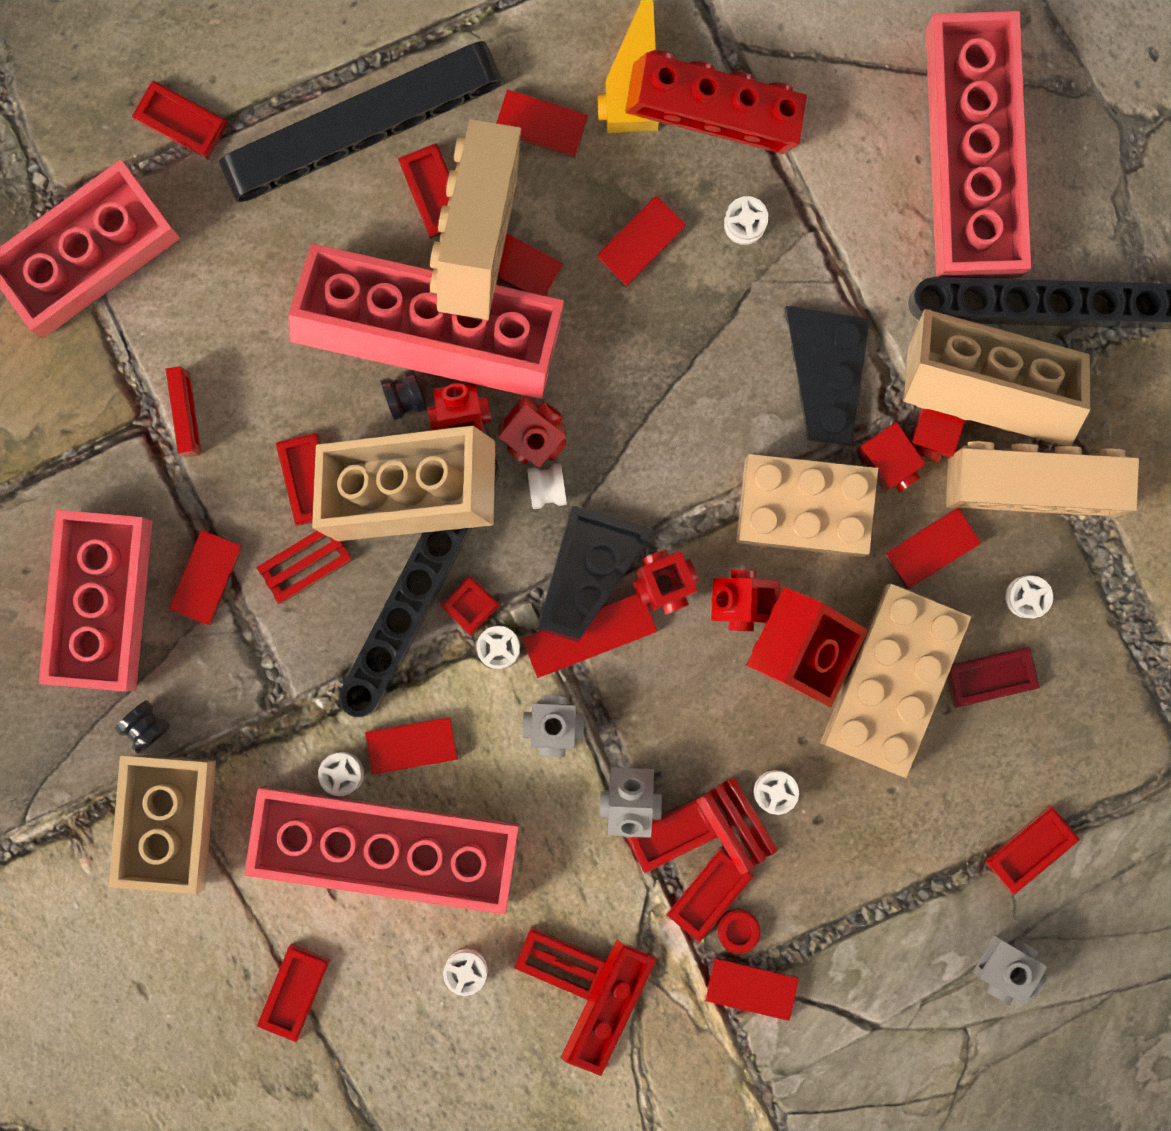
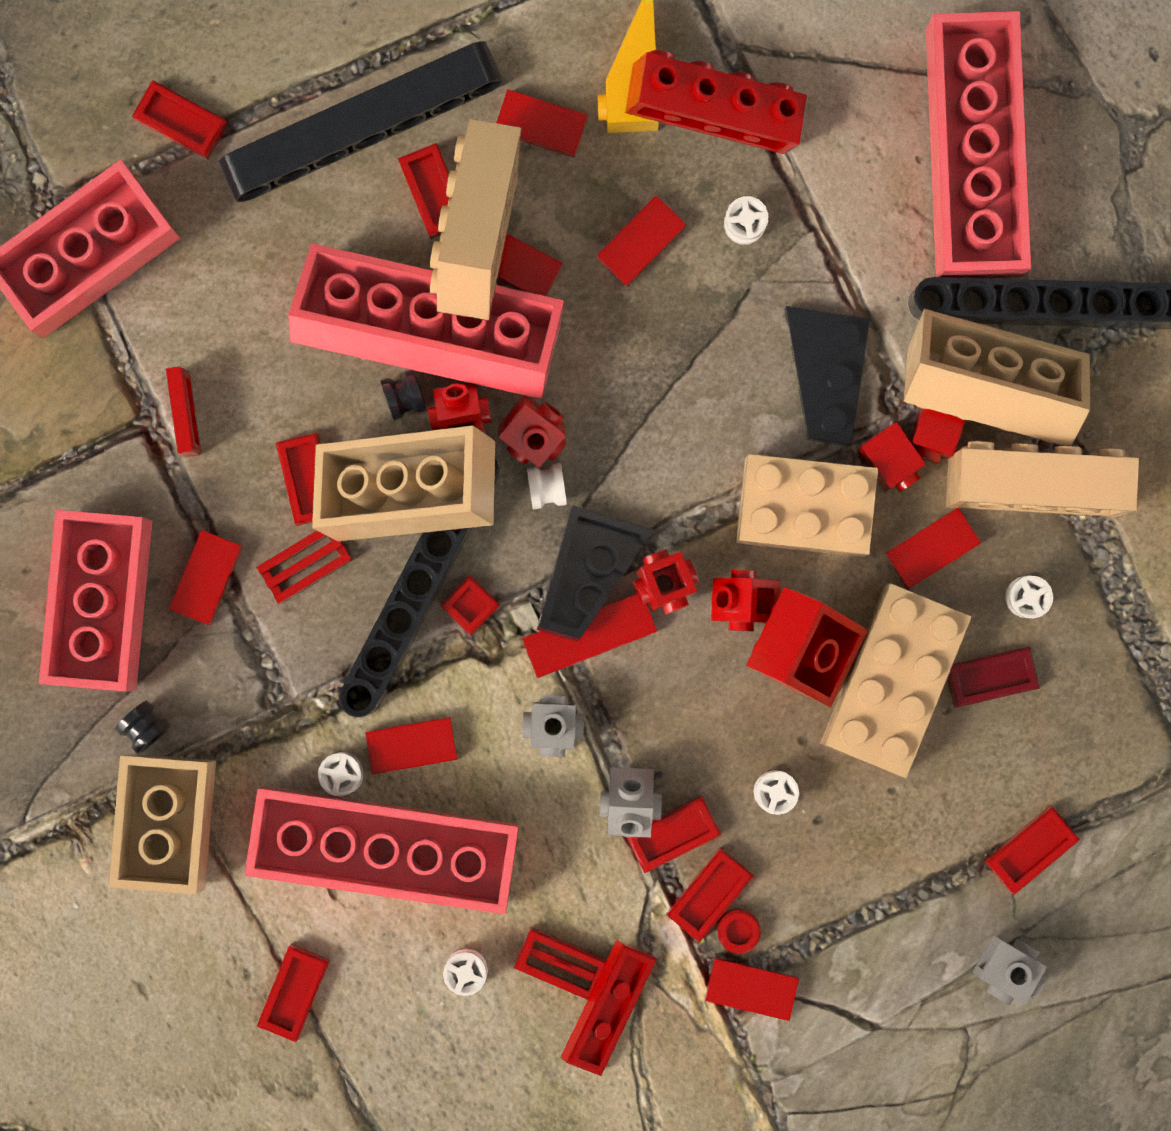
white wheel [477,626,521,669] -> none
red tile [696,776,778,874] -> none

